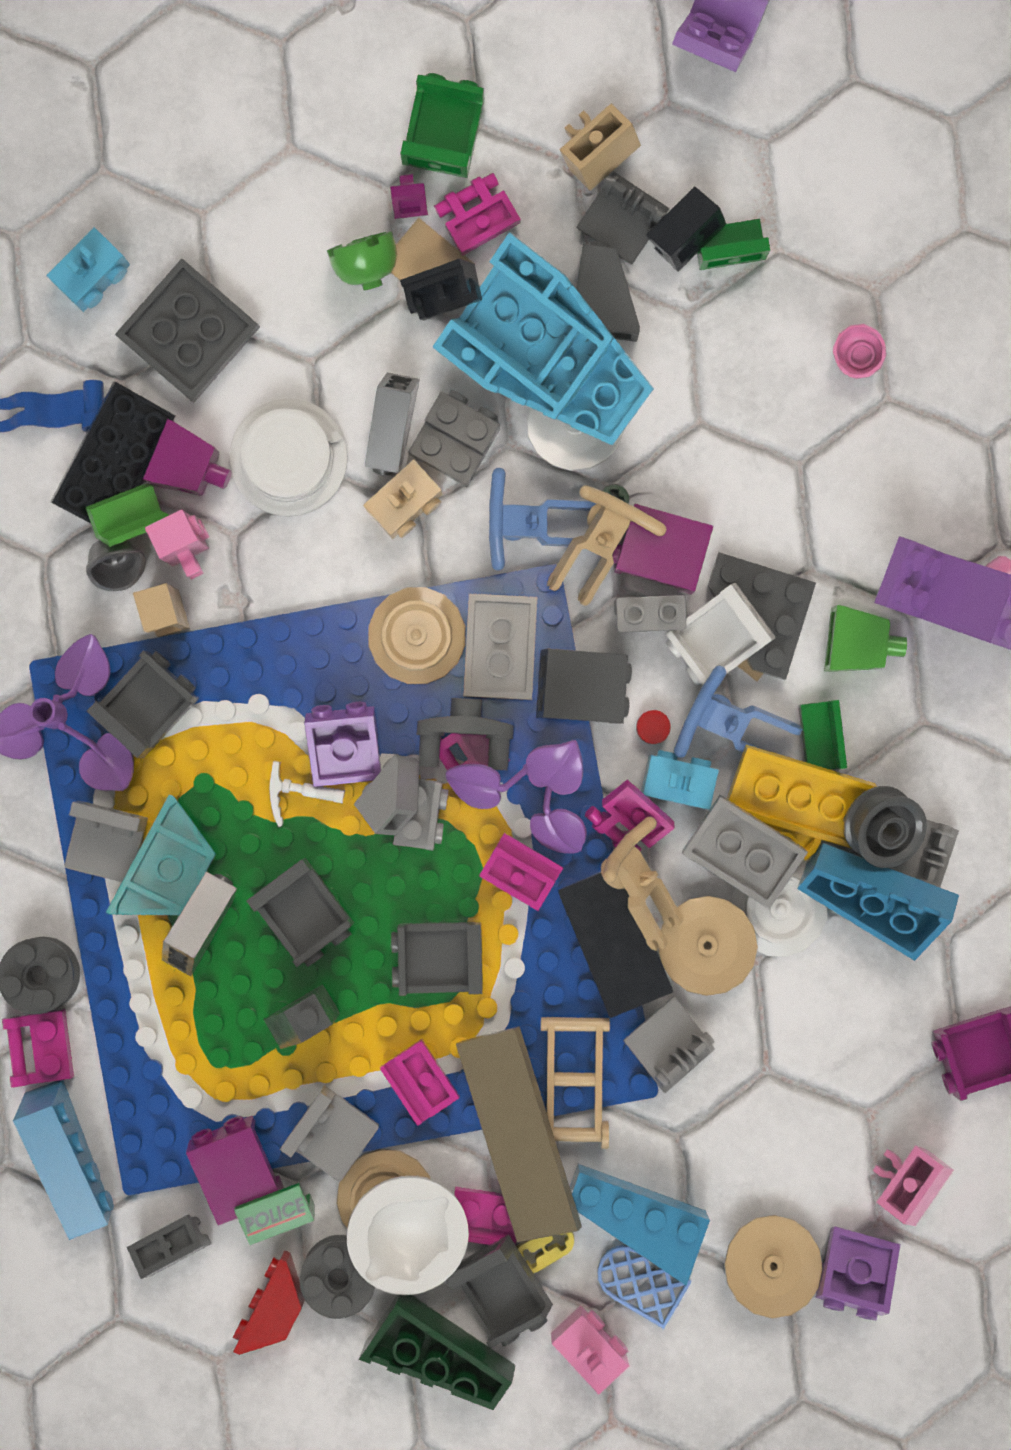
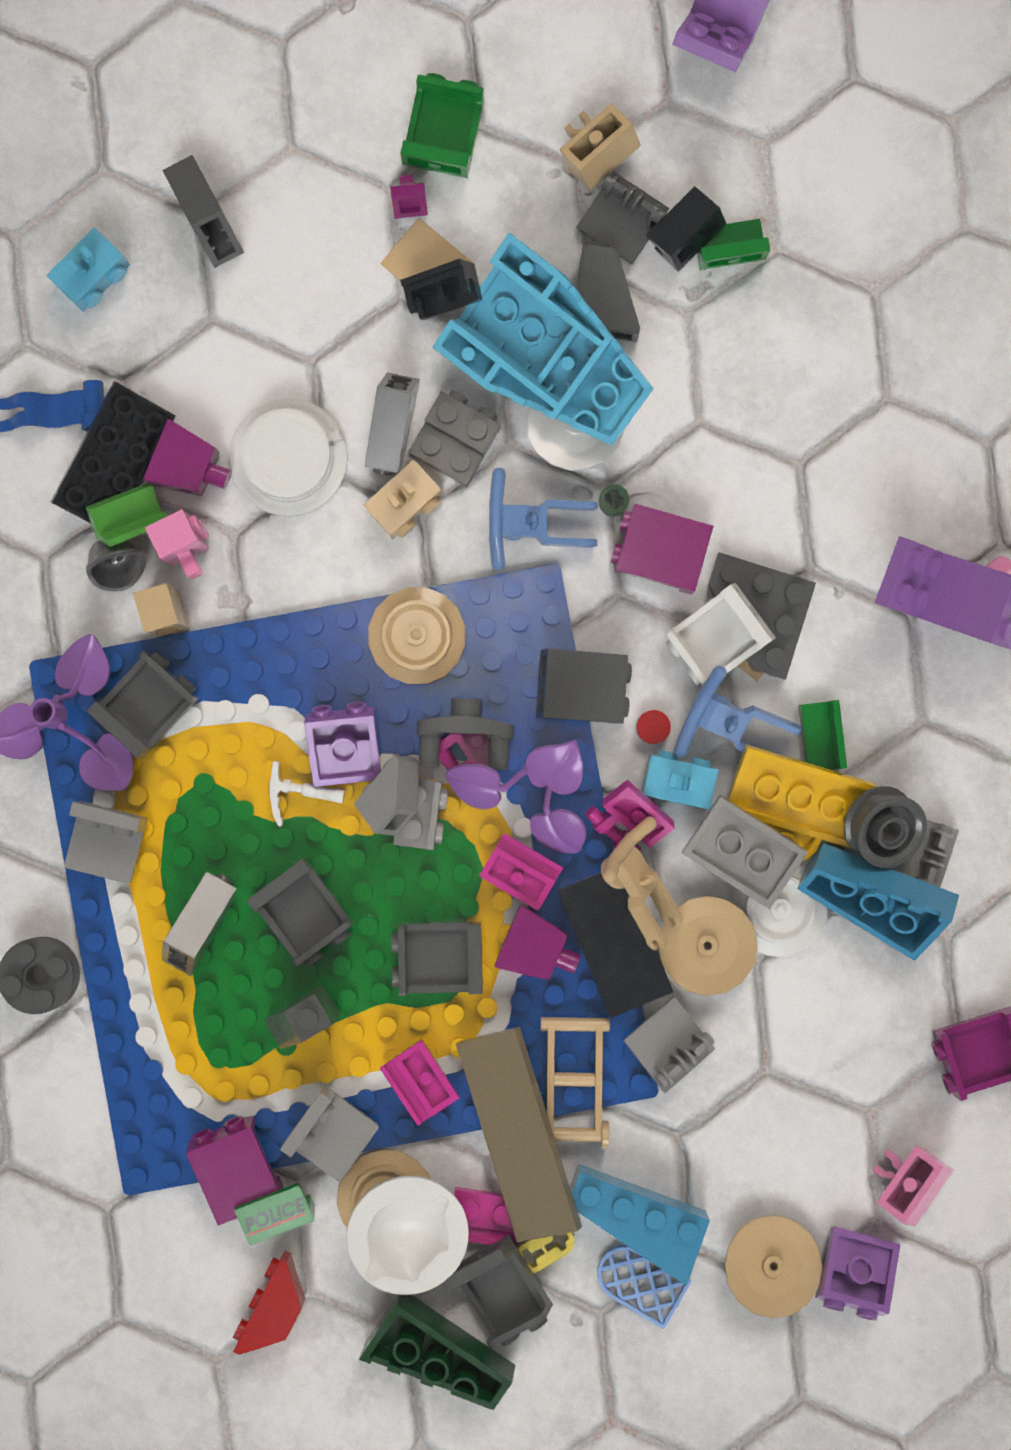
dark pink plate [2,1009,74,1087] -> none
dark azure wedge [13,1080,114,1240] -> none
teal wing [106,794,216,915] -> none
dark grey plate [115,258,260,403] -> none
dark grey hinge [127,1214,212,1279] -> none
dark grey wheel [300,1235,375,1319] -> none
bright green cylinder [327,231,397,291] -> none
dark pink plate [434,173,521,256] -> none
light grey plate [463,594,537,700] -> none
tan piece [547,485,667,606] -> none
bright pink brick [551,1305,629,1395] -> none
light grey bracket [614,595,687,633] -> none
bright green torso [824,605,907,672] -> none
bright pink hair [833,324,886,379] -> none
none -> dark grey slope [162,155,244,268]
none -> magenta torso [494,903,581,980]

